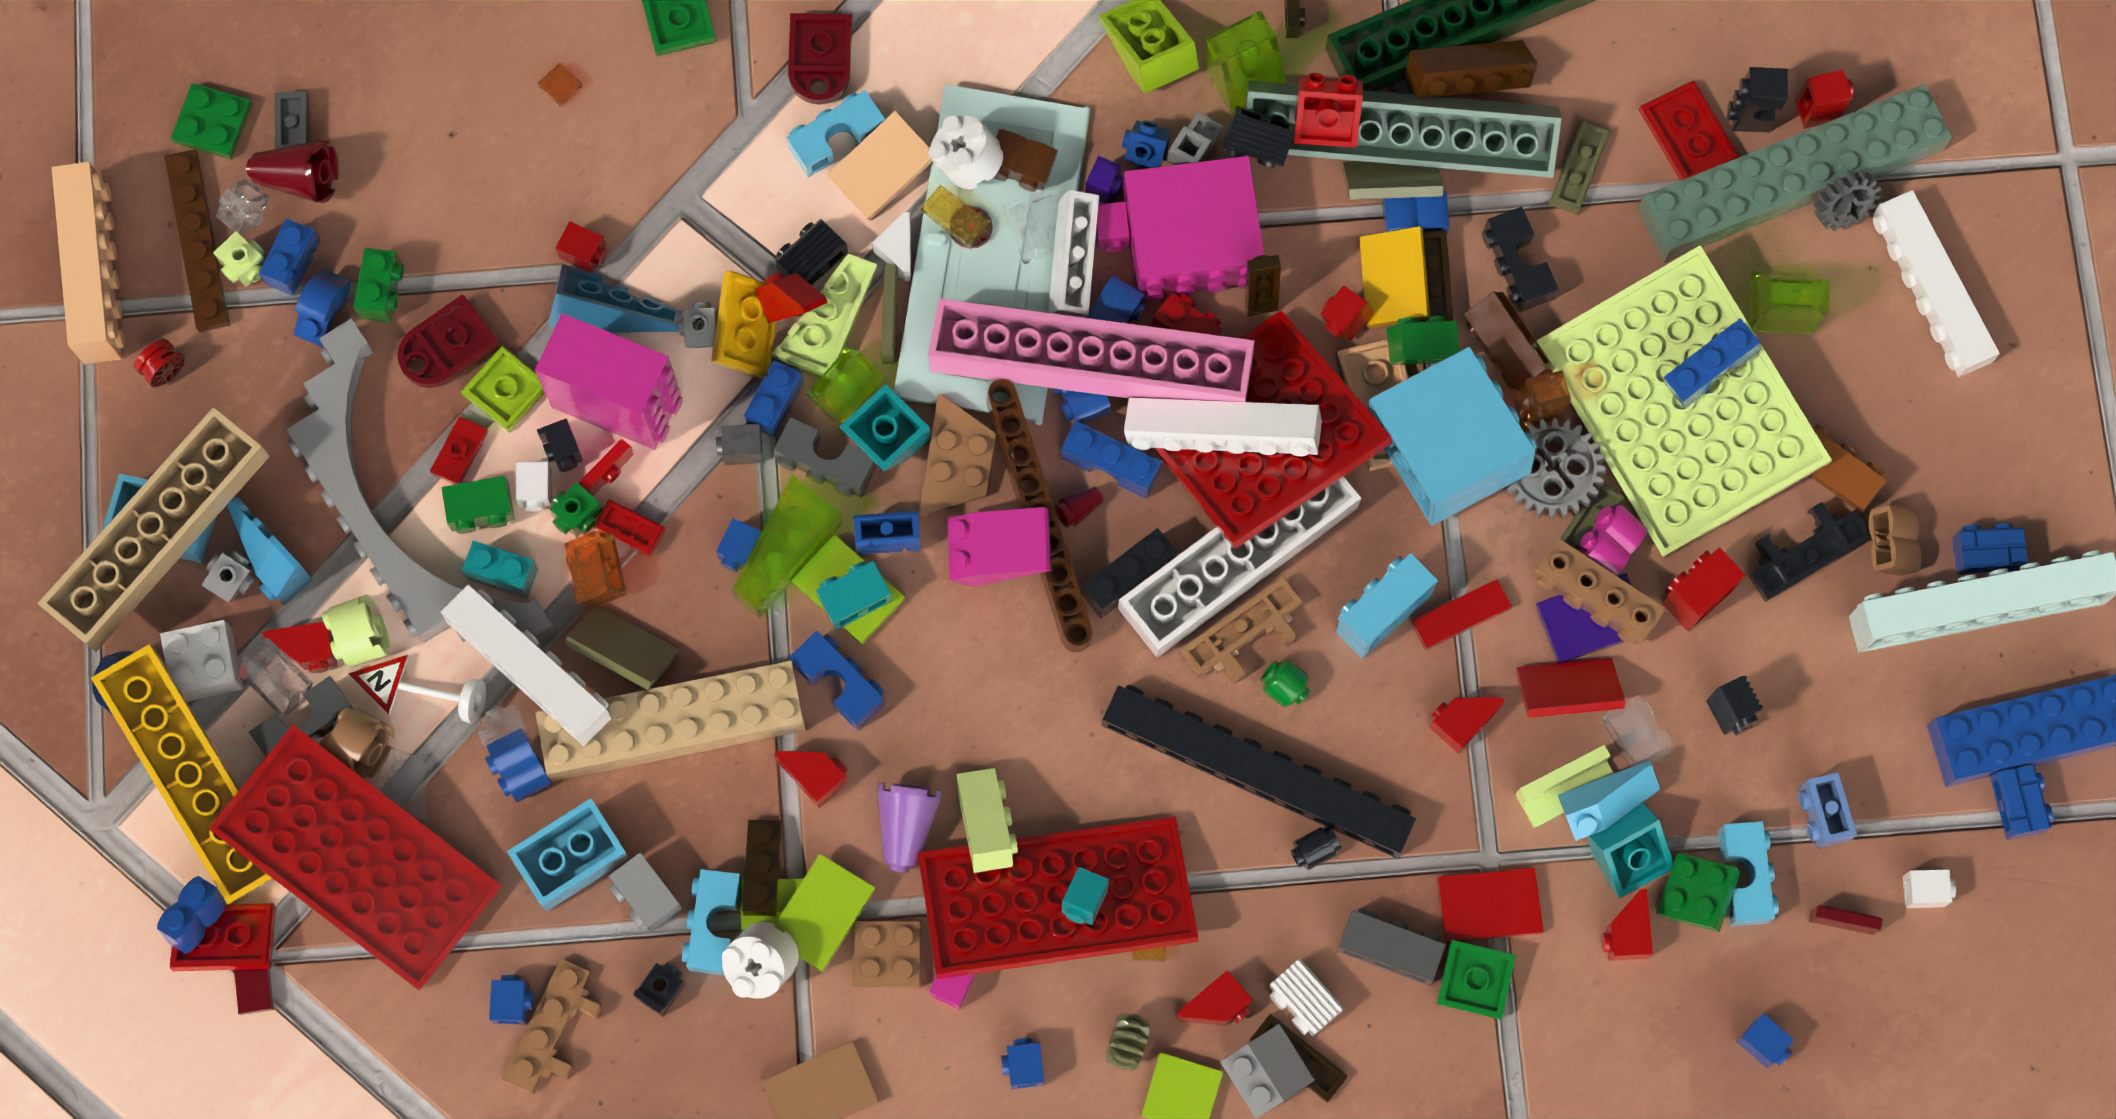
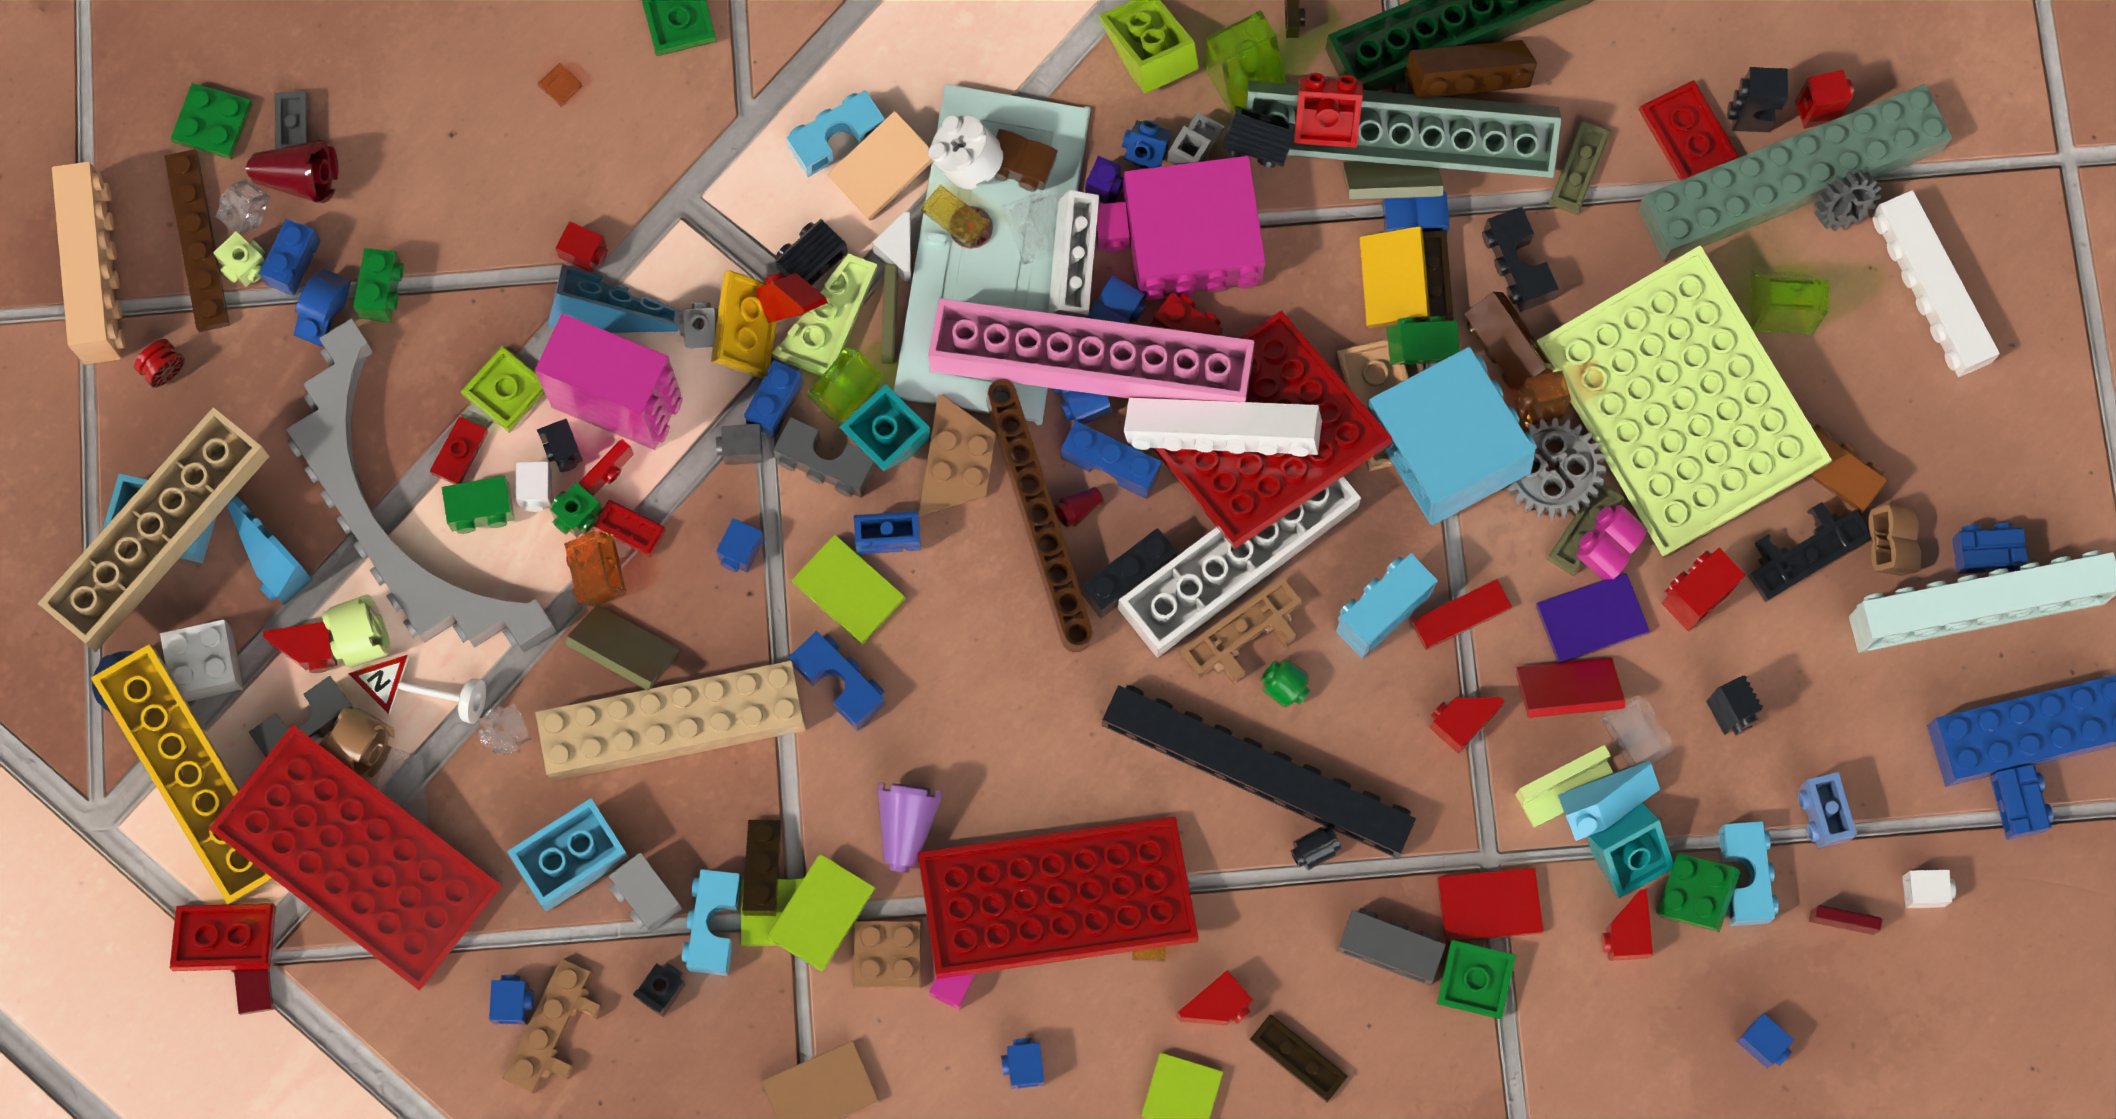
blue brick [157,876,226,954] -> none
light grey brick [201,550,254,603] -> none
clear brick [238,638,314,718] -> none
dark red plate [397,294,501,388] -> none
white brick [441,584,611,747] -> none
teal brick [462,540,539,599] -> none
blue brick [485,728,552,802] -> none
white brick [722,922,799,998] -> none
clear neon green wedge [732,474,843,618] -> none
red slope [774,750,848,808] -> none
dark red plate [788,13,852,105] -> none
teal brick [816,561,892,631] -> none
dark pink slope [948,507,1051,587] -> none
yellowish green brick [956,768,1018,873] -> none
teal brick [1062,867,1109,925] -> none
olive gear [1106,1013,1150,1070] -> none
light grey slope [1220,1023,1315,1119] -> none
dark brown plate [1245,255,1281,317] -> none
white brick [1269,958,1344,1037] -> none
red brick [1320,285,1374,342] -> none
medium nougat brick [1532,537,1666,646] -> none
blue arch [1663,318,1761,409] -> none

